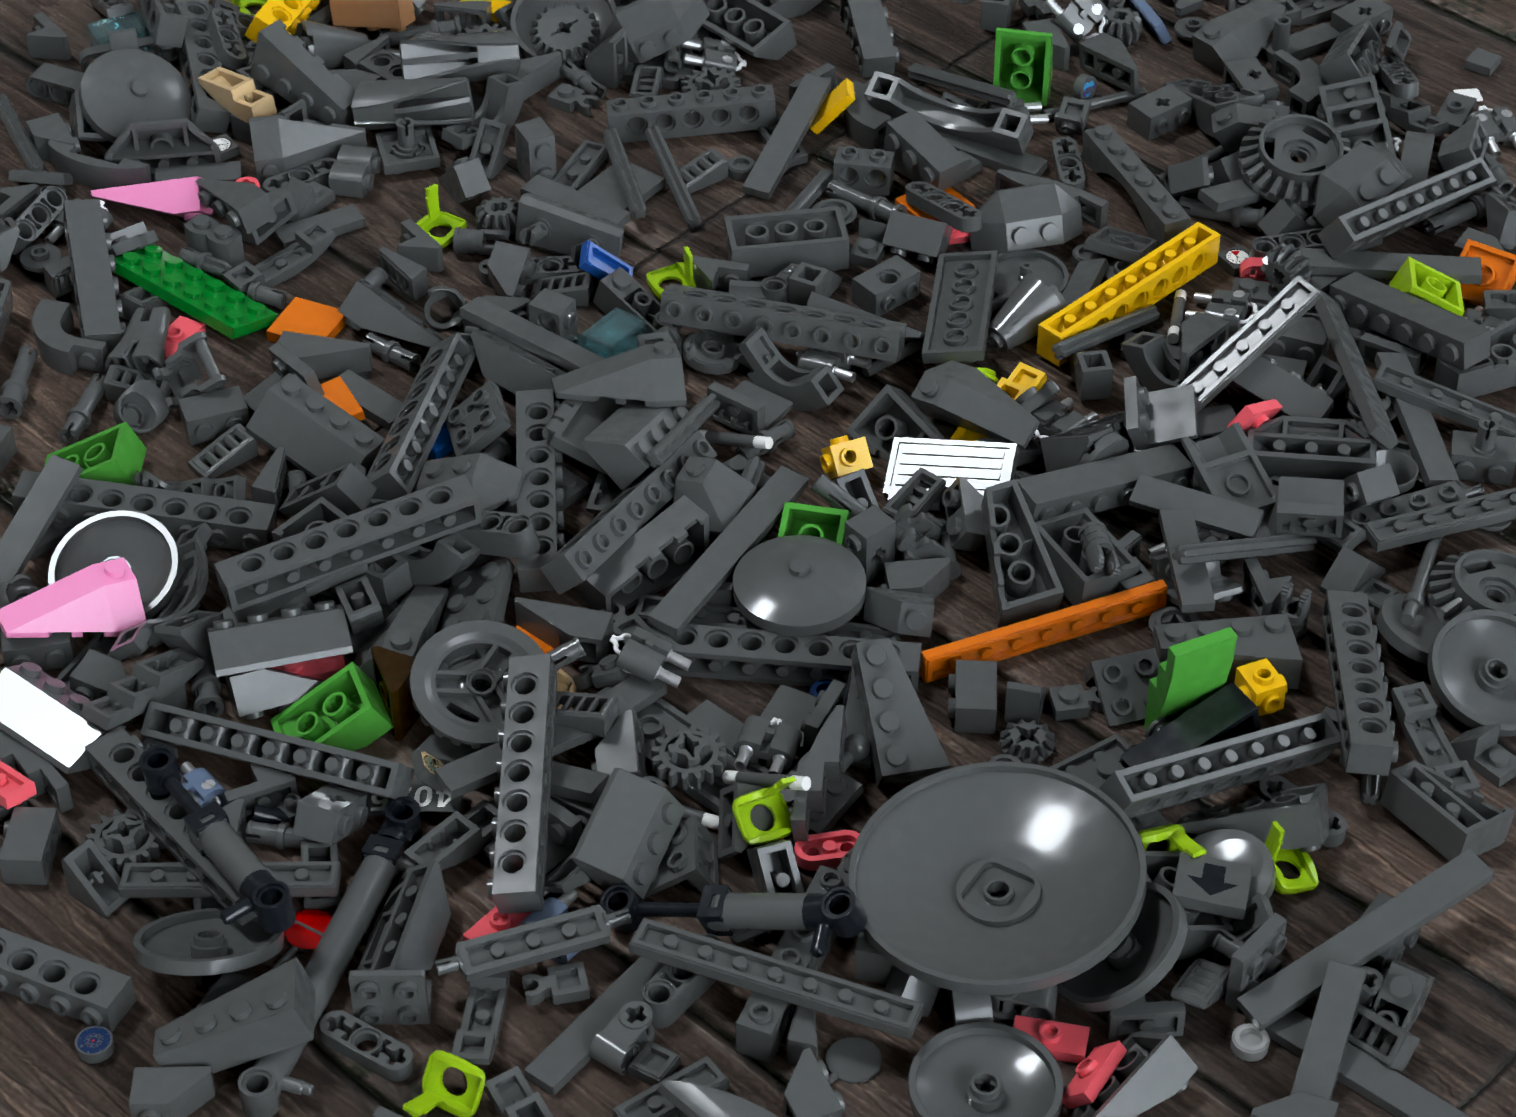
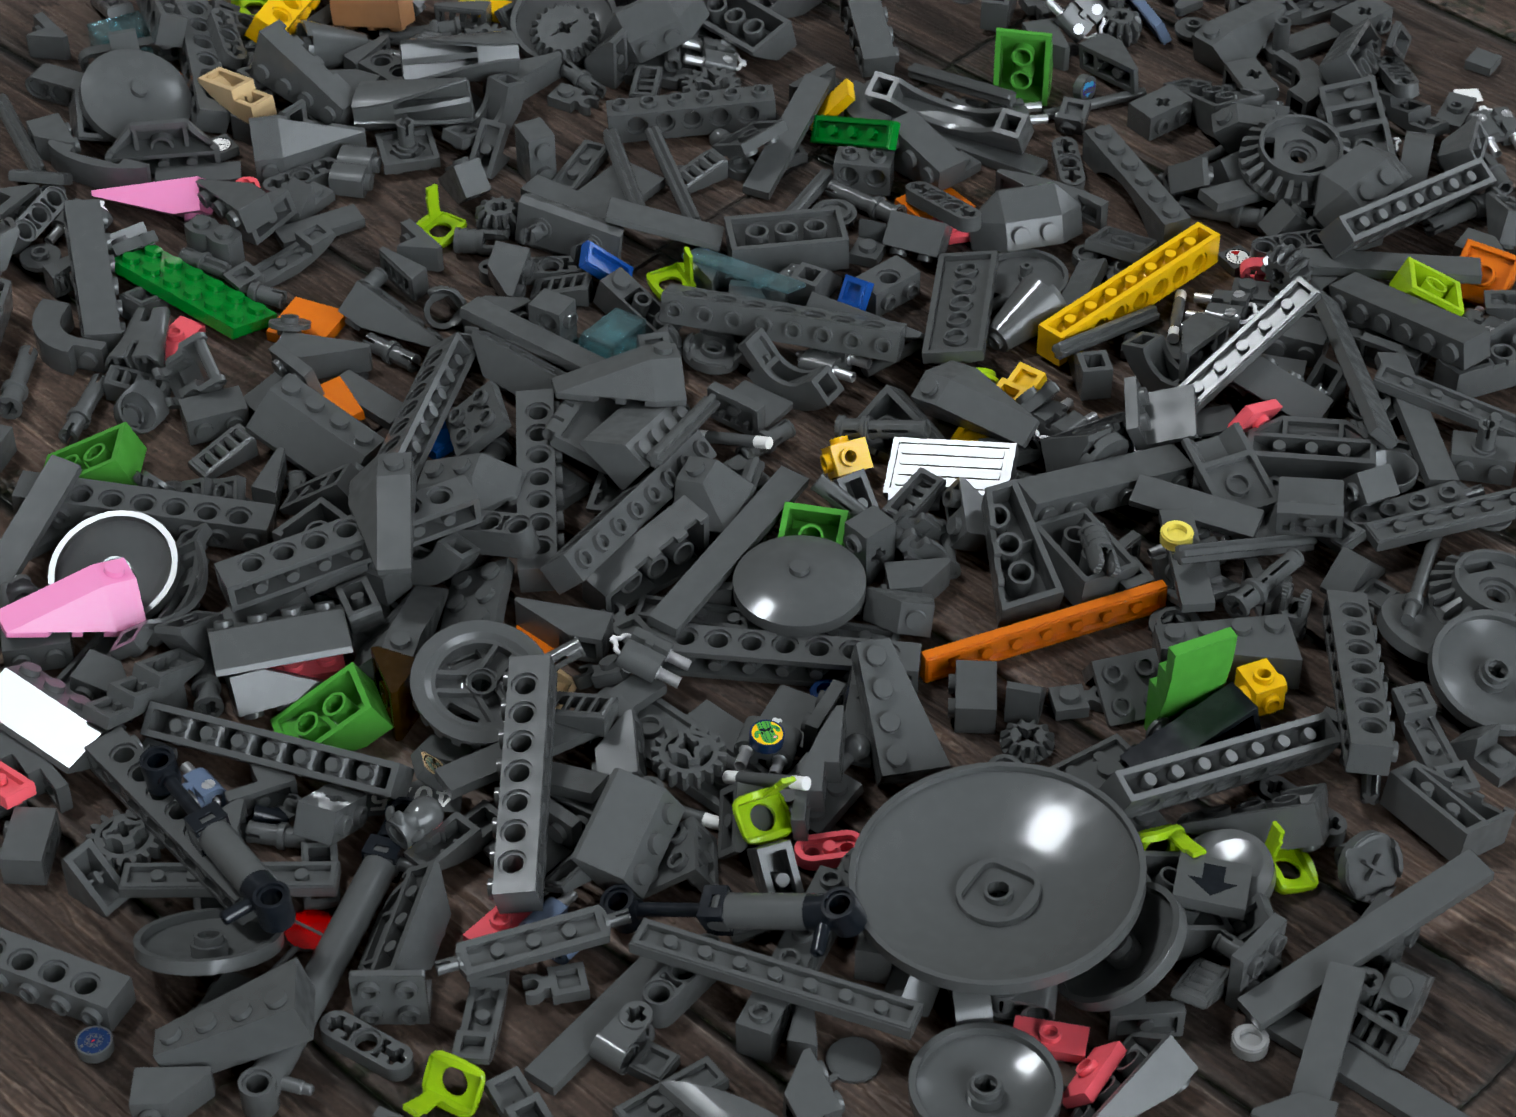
none -> dark grey piece [268,314,311,336]
none -> dark grey wedge [348,452,417,575]
none -> dark grey animal [385,796,444,850]
none -> dark grey slope [605,197,724,252]
none -> clear light blue piece [682,247,806,294]
none -> dark grey plate [709,120,788,159]
none -> tile [749,720,785,754]
none -> green tile [810,115,901,151]
none -> dark grey pin [834,415,931,443]
none -> blue tile [837,274,874,311]
none -> light yellow tile [1160,520,1194,552]
none -> dark grey pin [1223,548,1305,618]
none -> dark grey tile [1334,830,1403,904]

